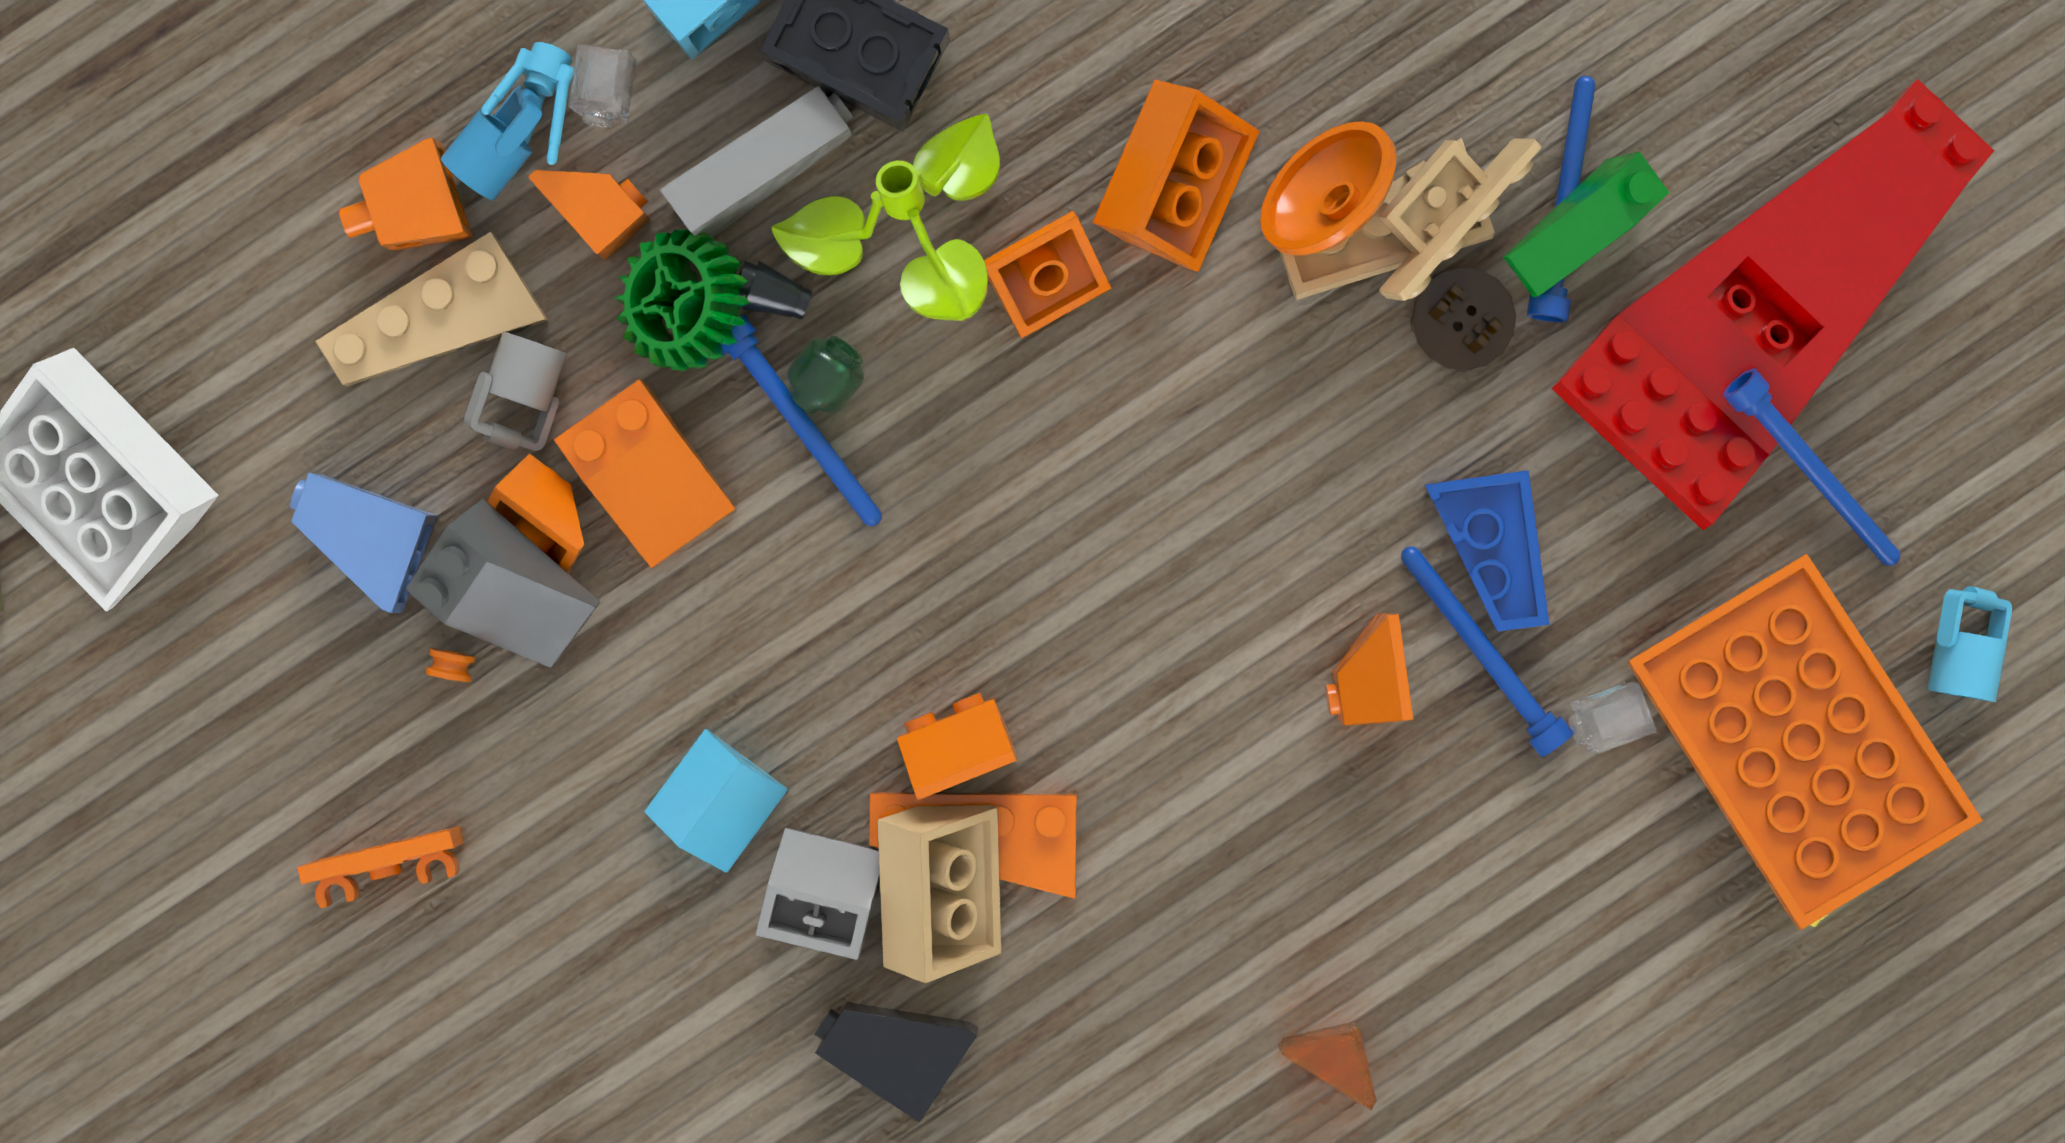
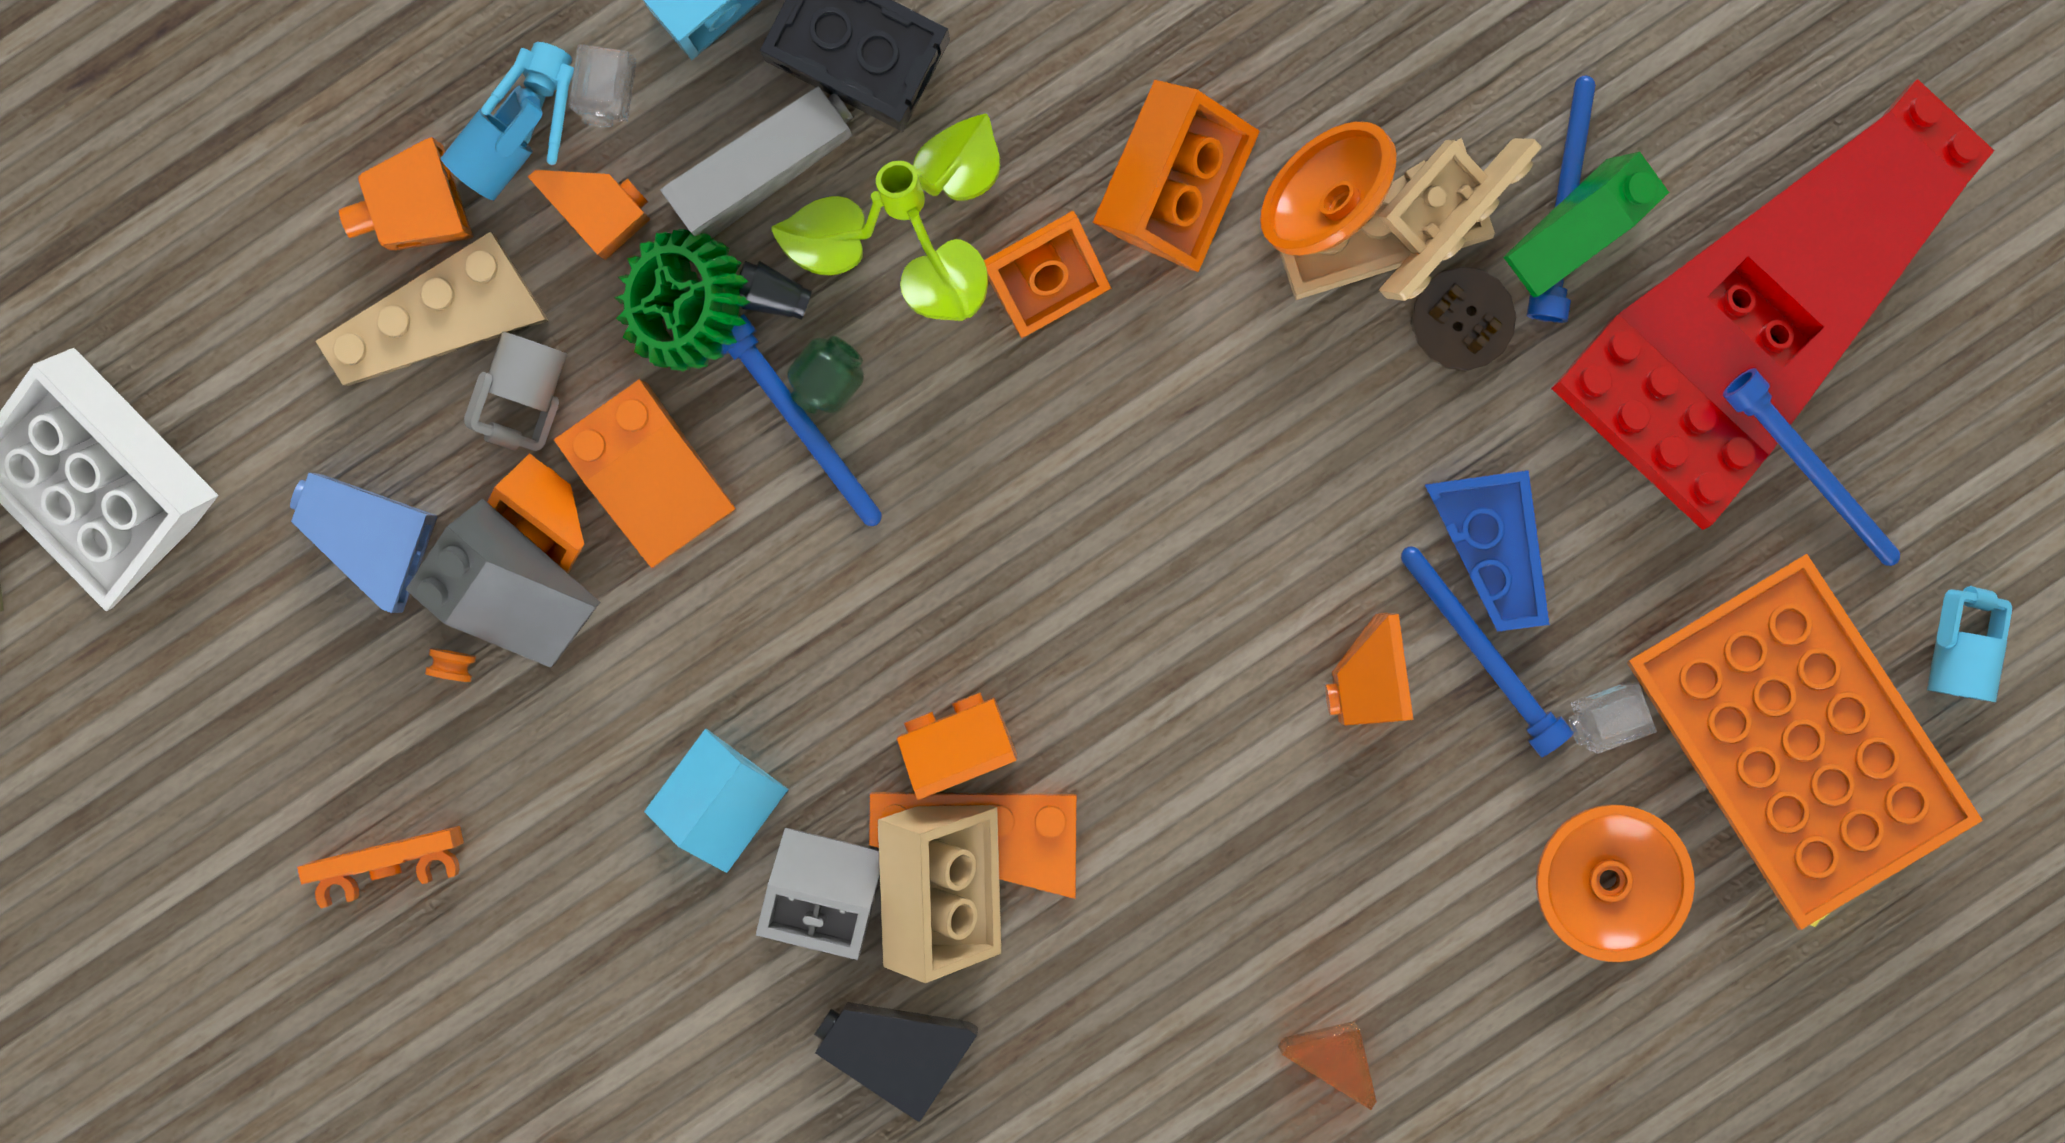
none -> orange dish [1536,805,1695,962]

